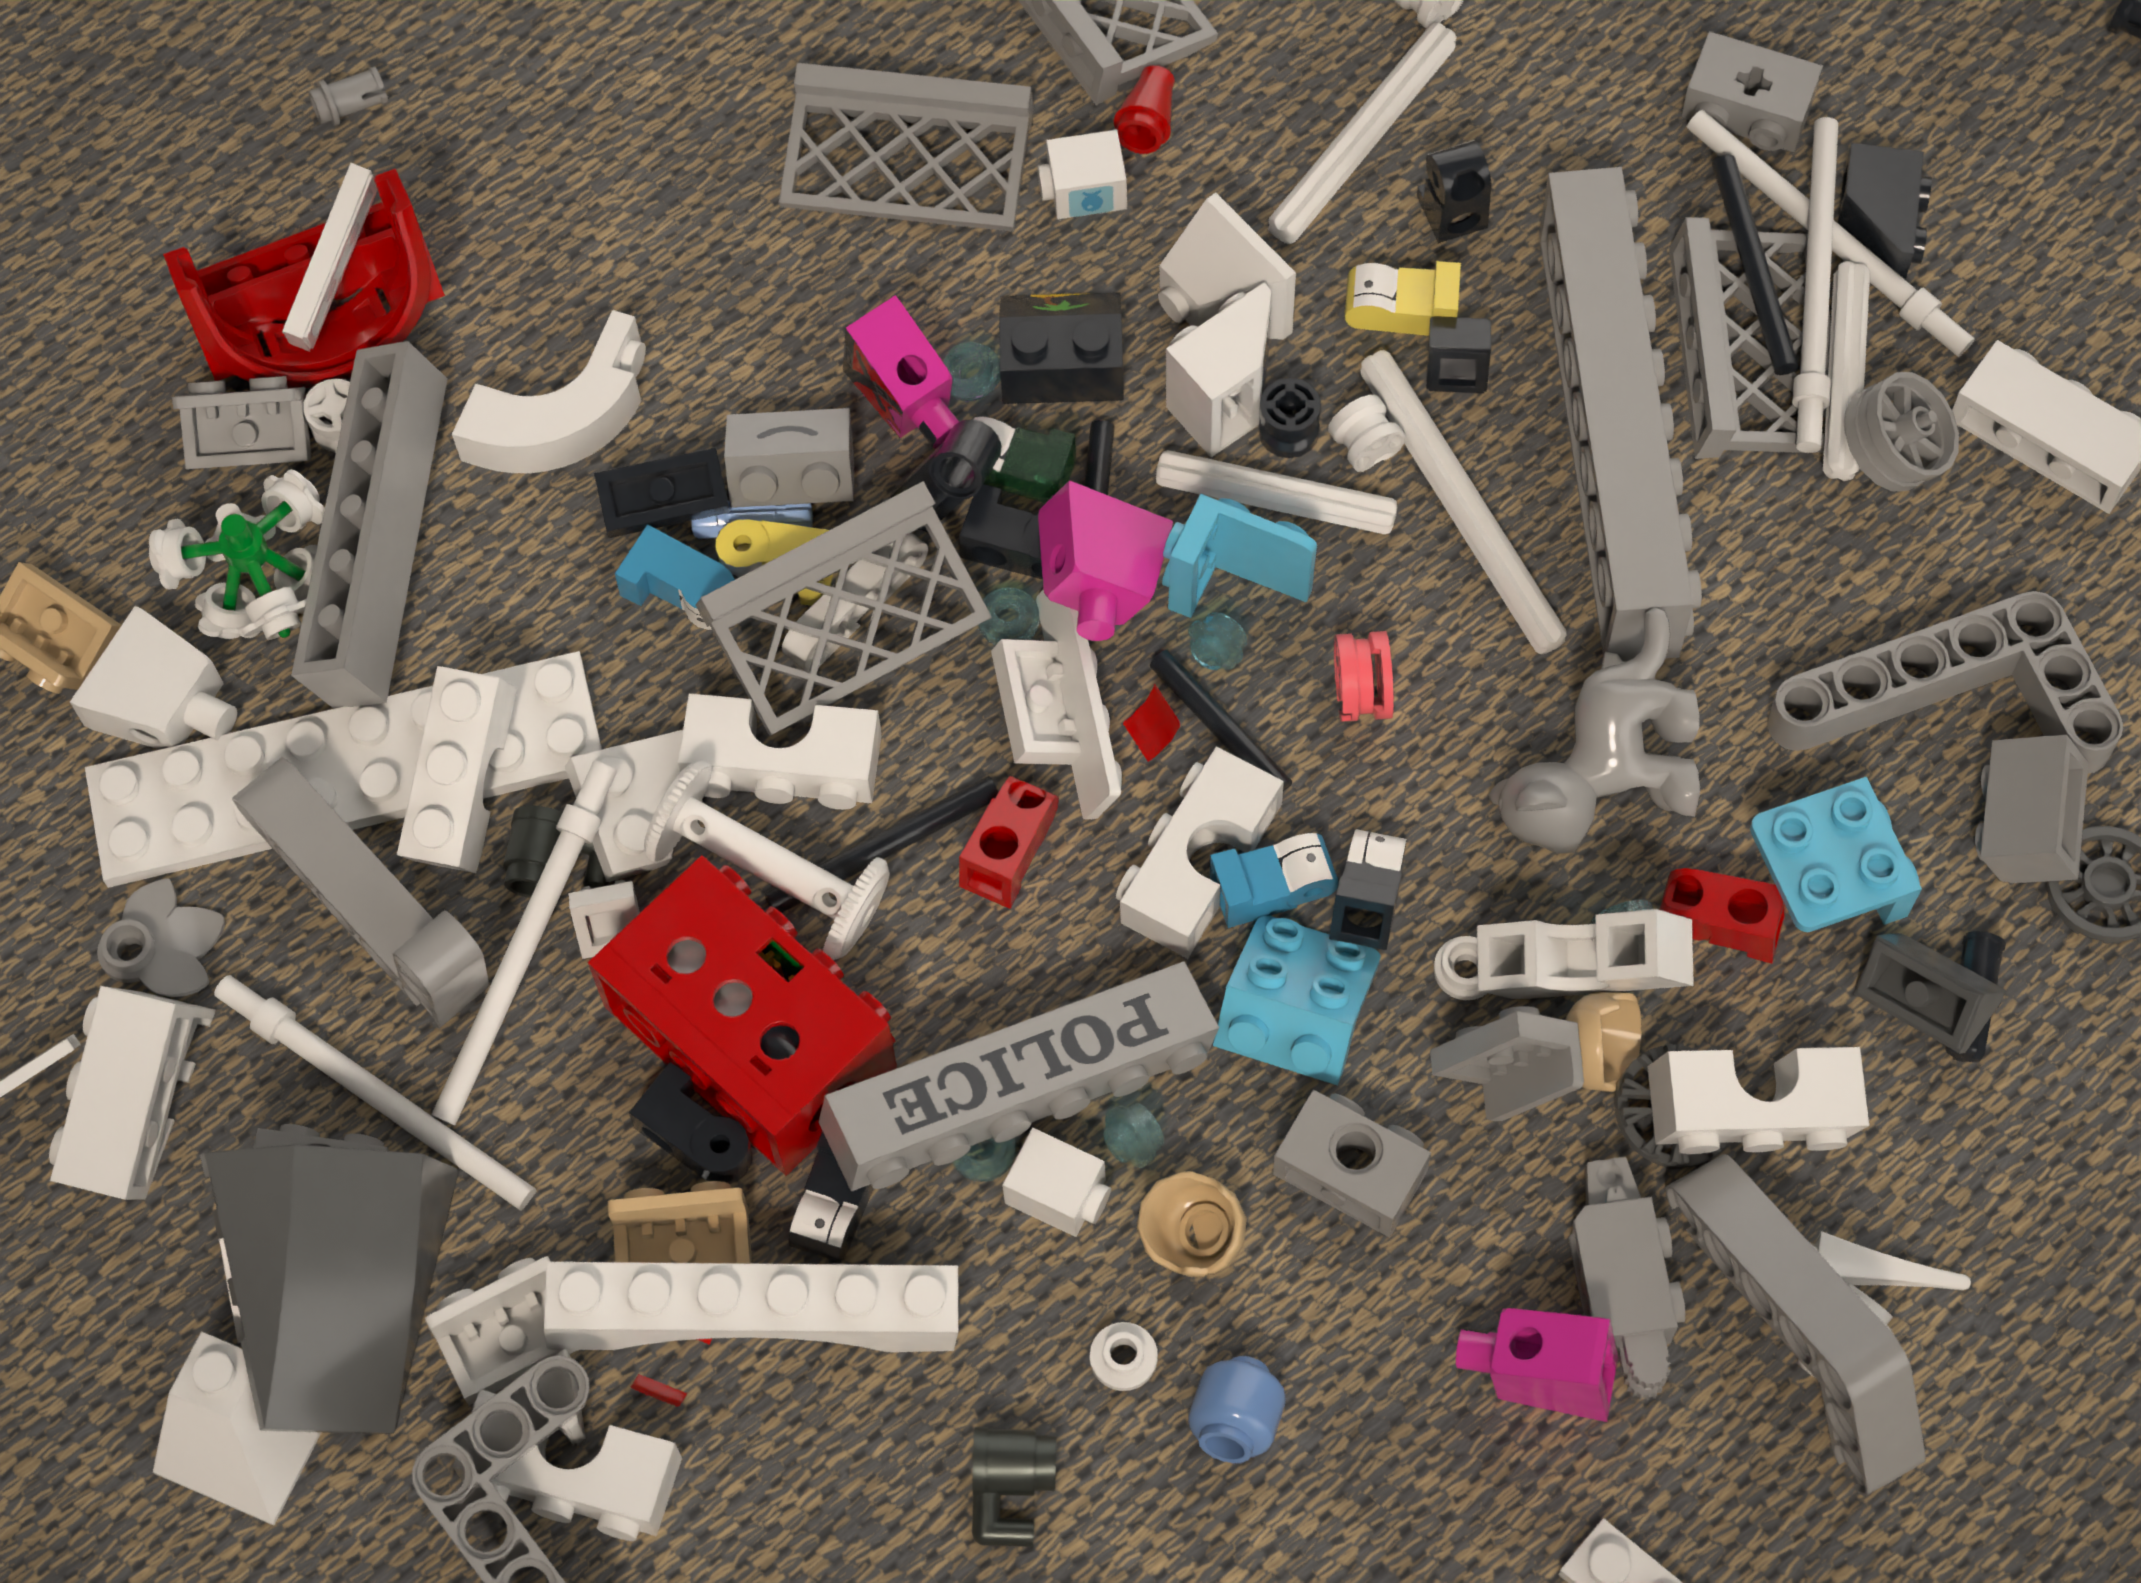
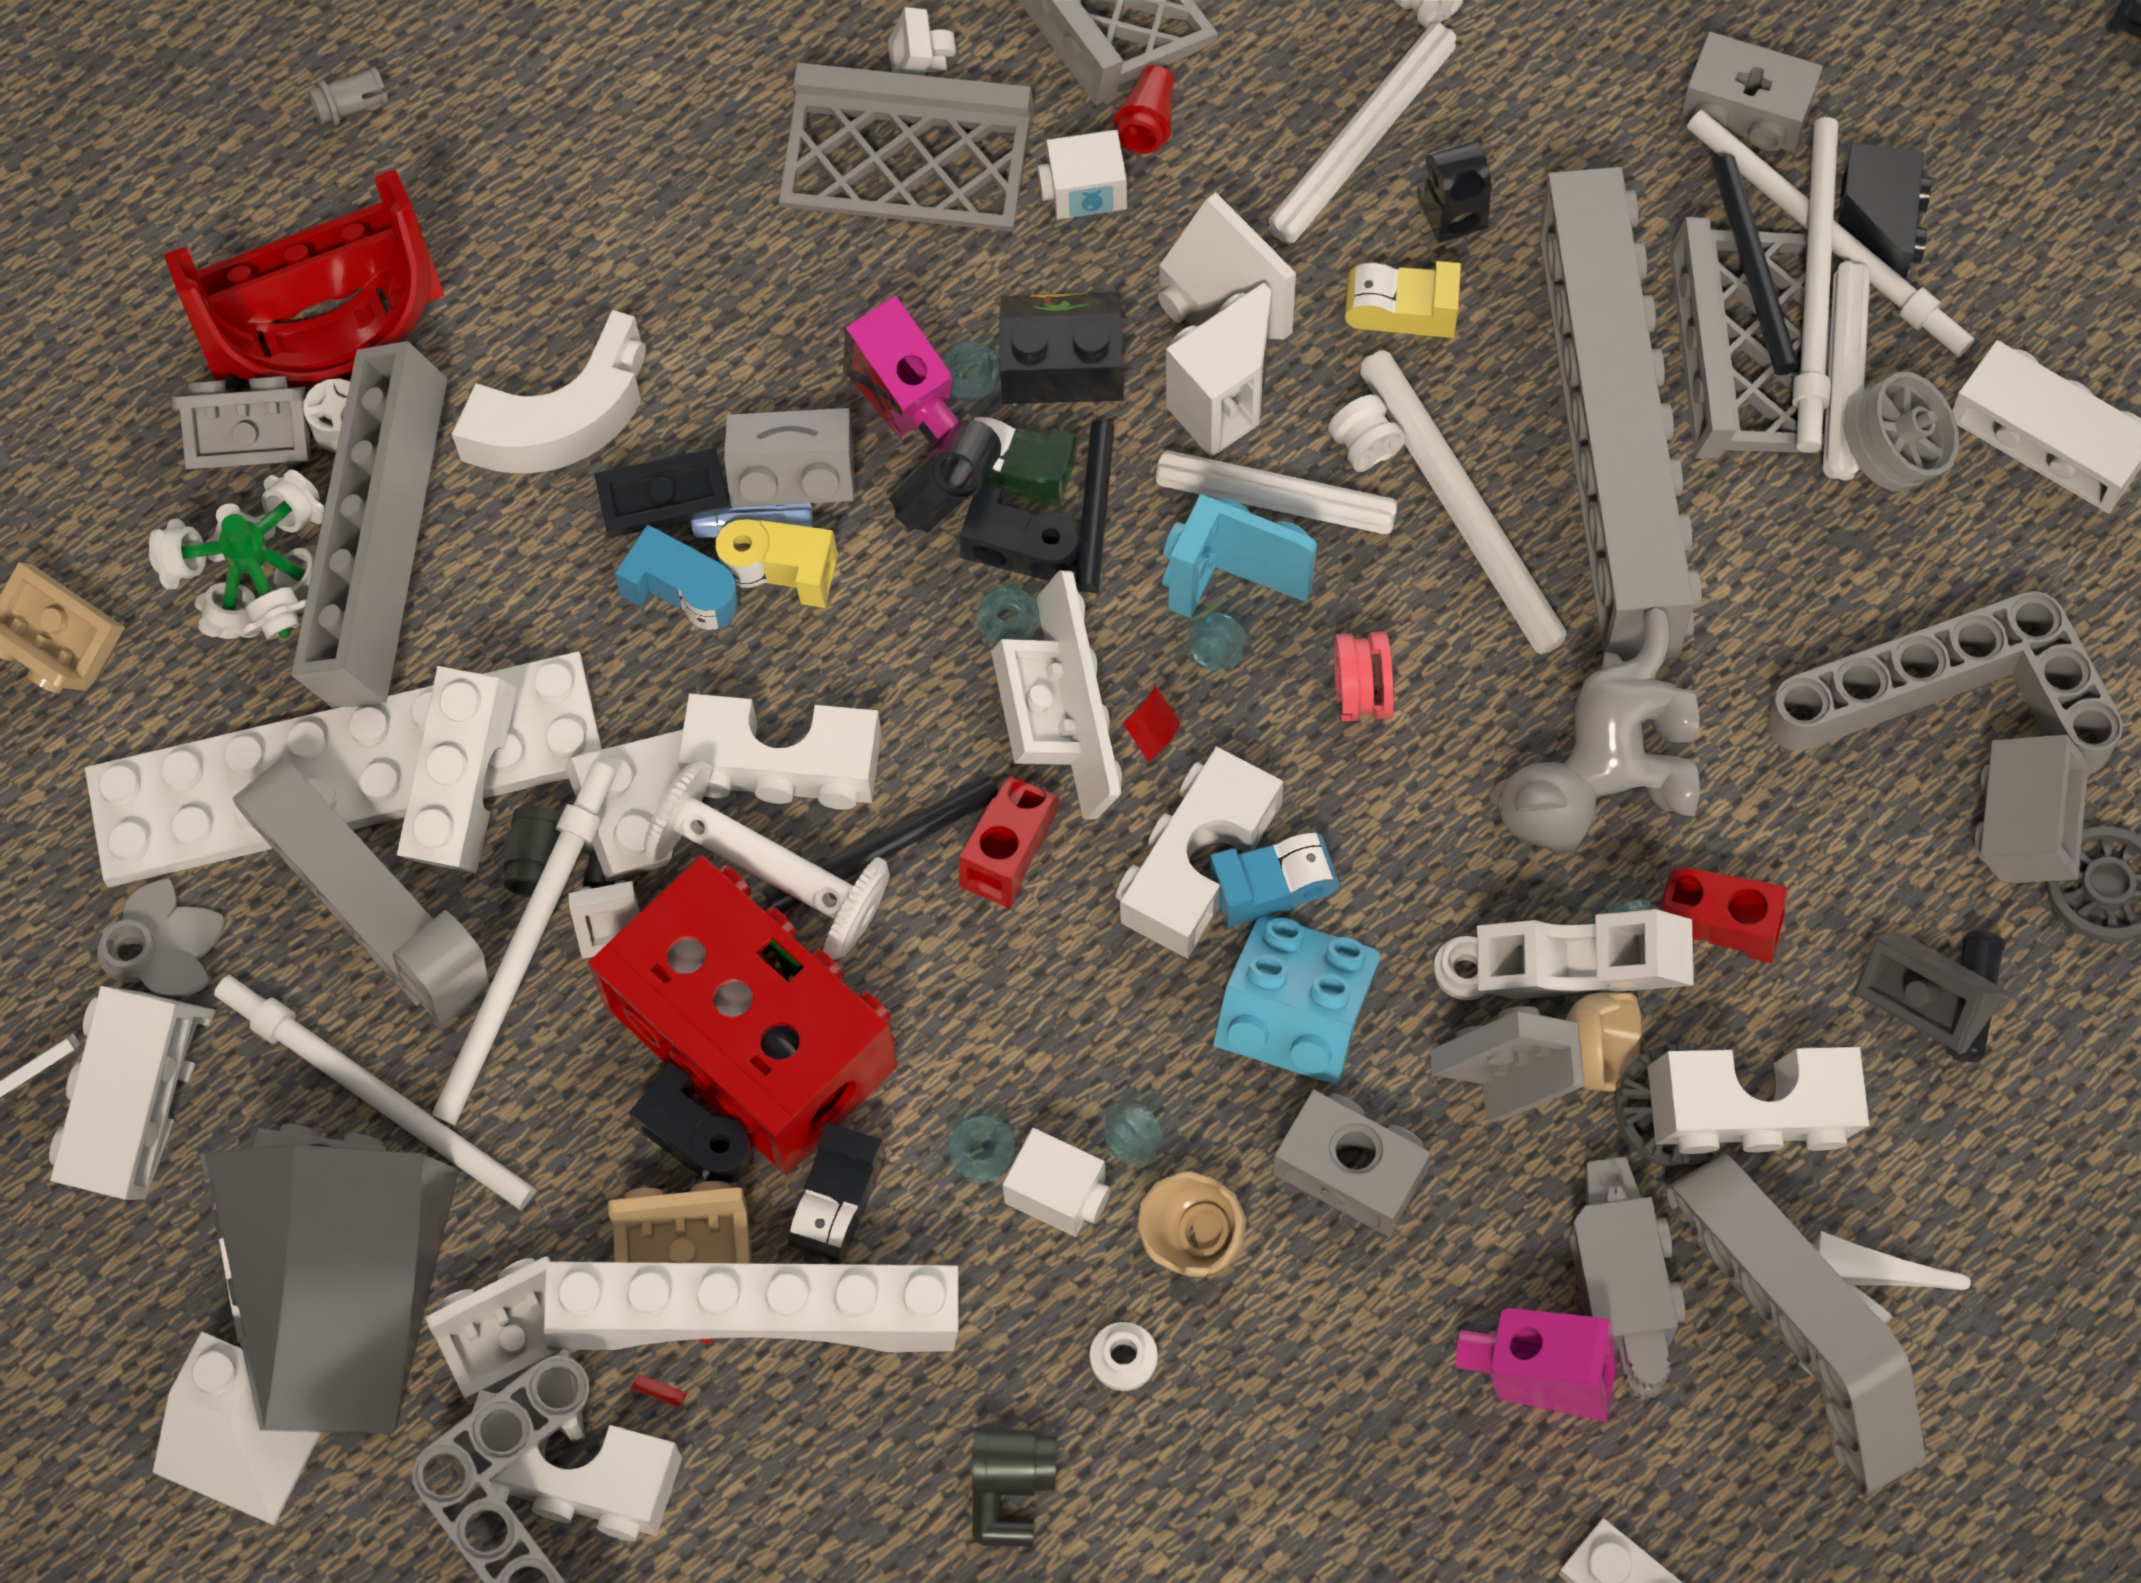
white torso [70,606,237,749] -> none
white tile [282,163,377,351] -> none
light grey fence [696,481,992,736] -> none
white beam [782,533,928,672] -> none
light grey brick [819,961,1219,1192] -> none
dark pink torso [1038,480,1173,641] -> none
black bar [1150,649,1293,791] -> none
medium blue head [1188,1356,1286,1463] -> none
black wheel [1258,378,1321,458] -> none
black leg [1329,829,1407,950] -> none
black slope [1426,316,1491,394] -> none
medium azure bracket [1750,777,1922,932] -> none
none -> white tile [888,7,956,76]

